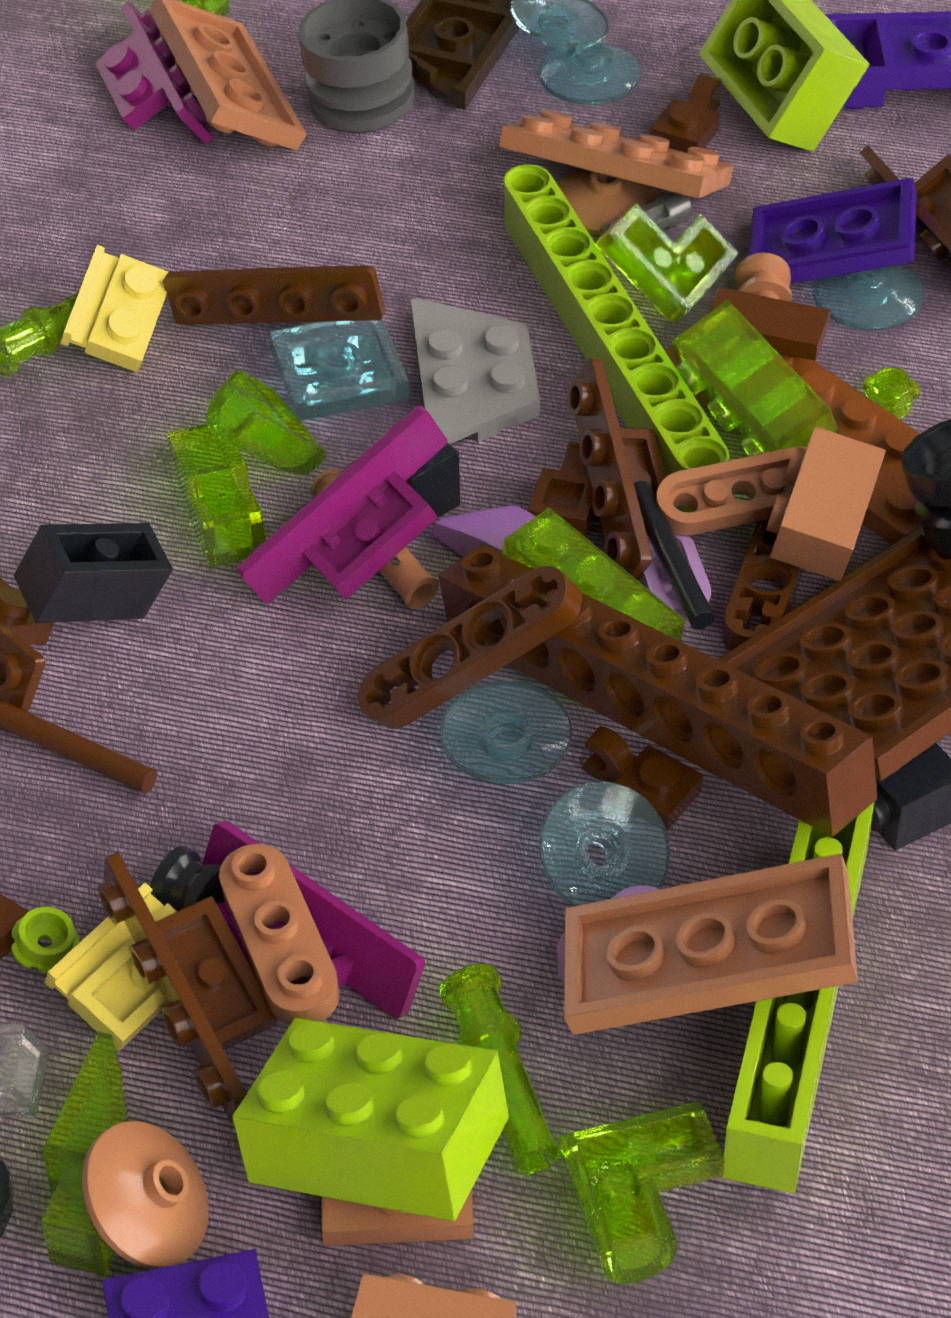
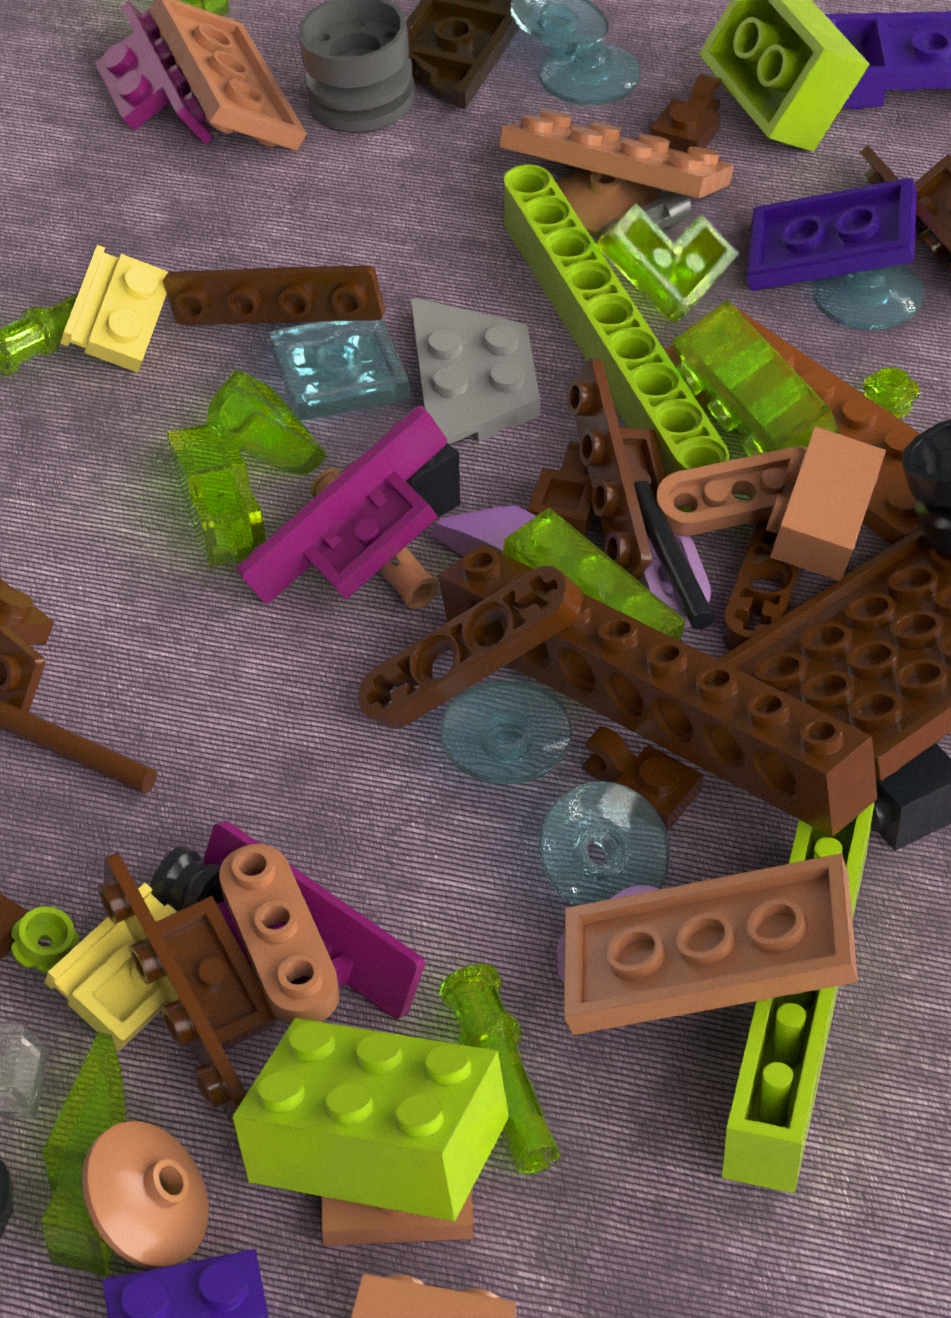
black brick [13,523,173,623] -> none
clear neon green brick [558,1100,724,1284] -> none
reddish brown tile [704,287,831,361] -> none
nougat wheel [735,253,792,302] -> none

